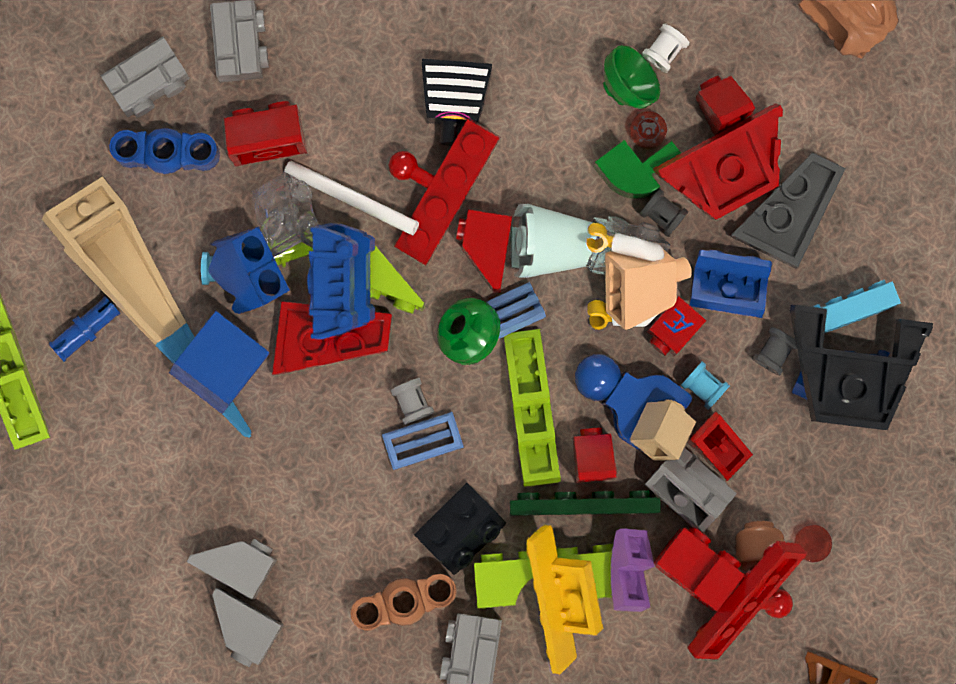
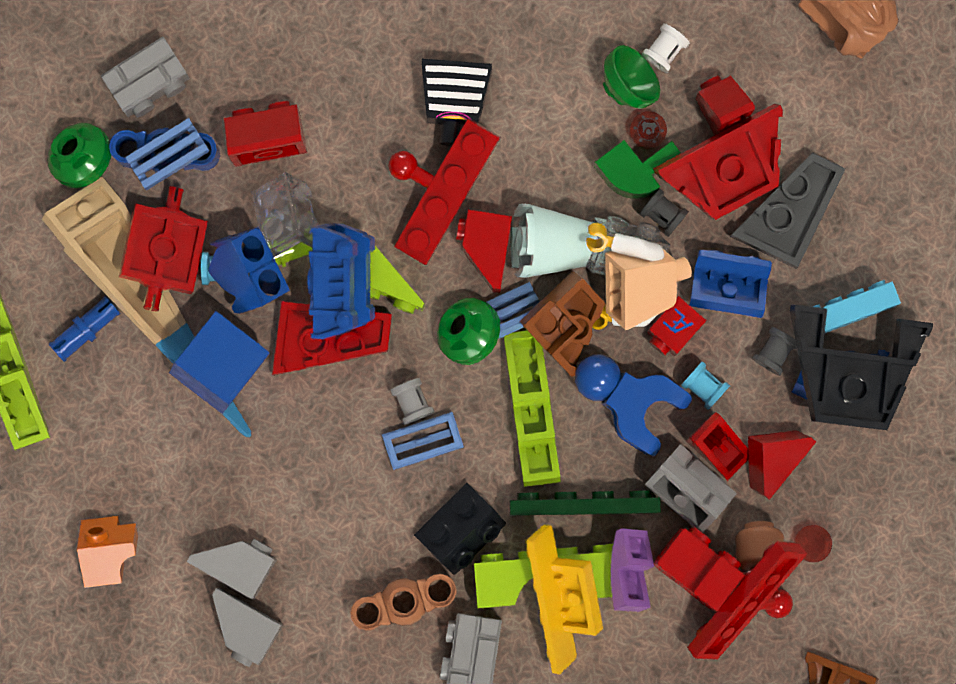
light grey brick [210,0,269,83] -> none
white piece [285,160,419,235] -> none
red slope [572,428,617,483] -> none
tan brick [629,400,696,461] -> none
none -> green piece [47,123,112,188]
none -> brick [77,516,138,588]
none -> red plate [119,186,208,312]
none -> medium blue tile [125,118,209,191]
none -> dark orange slope [519,271,605,377]
none -> red slope [748,430,816,500]

